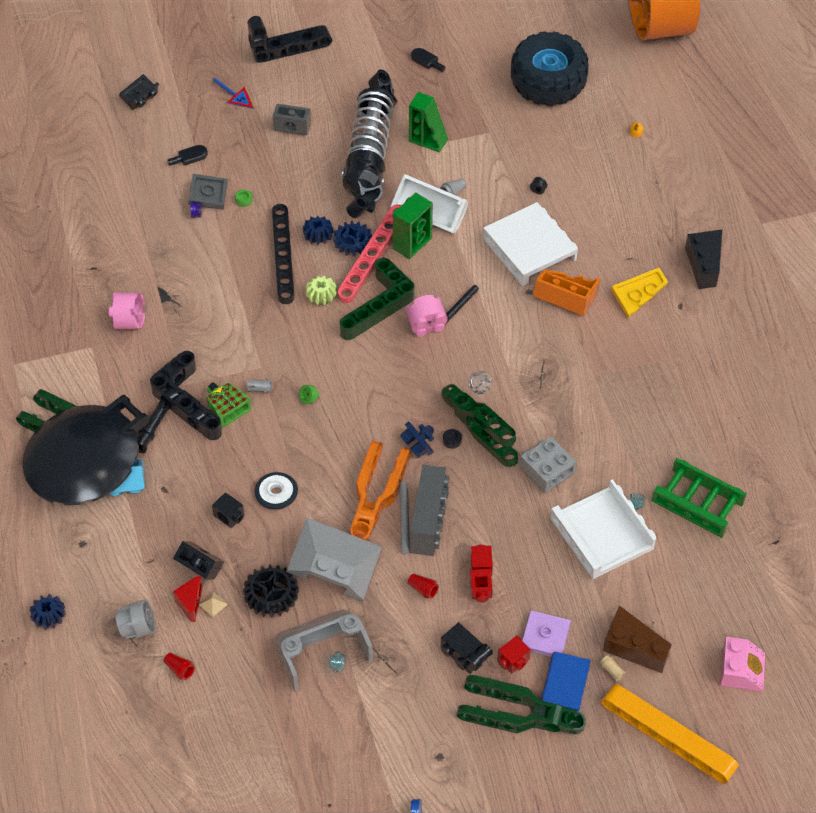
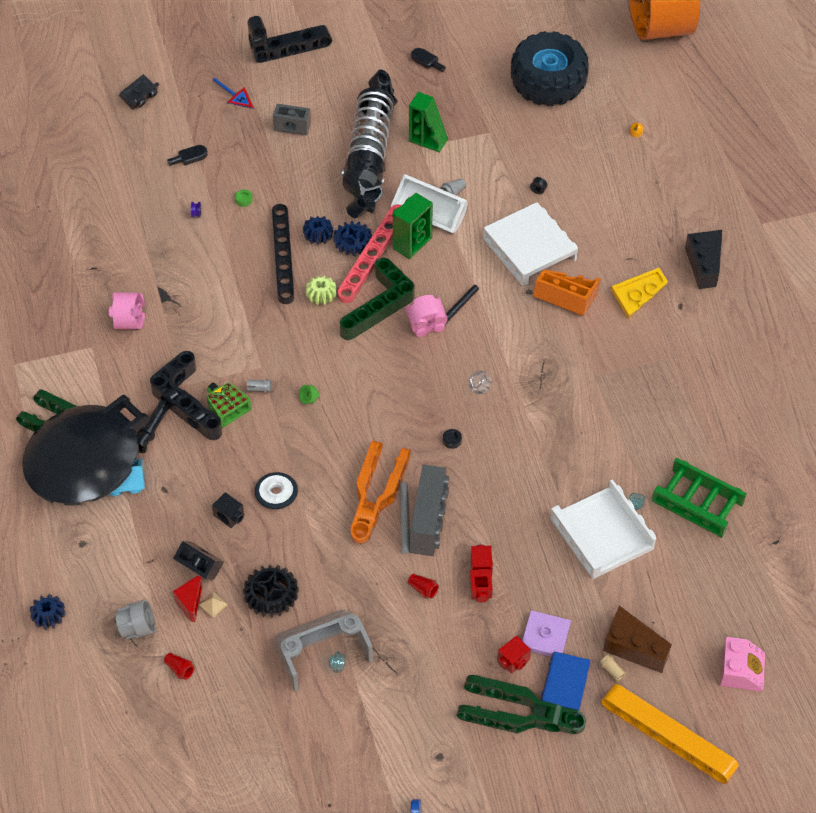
dark grey plate [188,174,228,210] -> none
light grey slope [286,518,382,601] -> none
dark blue hips [400,421,434,458] -> none
black hinge [440,622,493,674] -> none
dark green piece [441,384,518,467] -> none
light grey brick [520,437,577,493] -> none

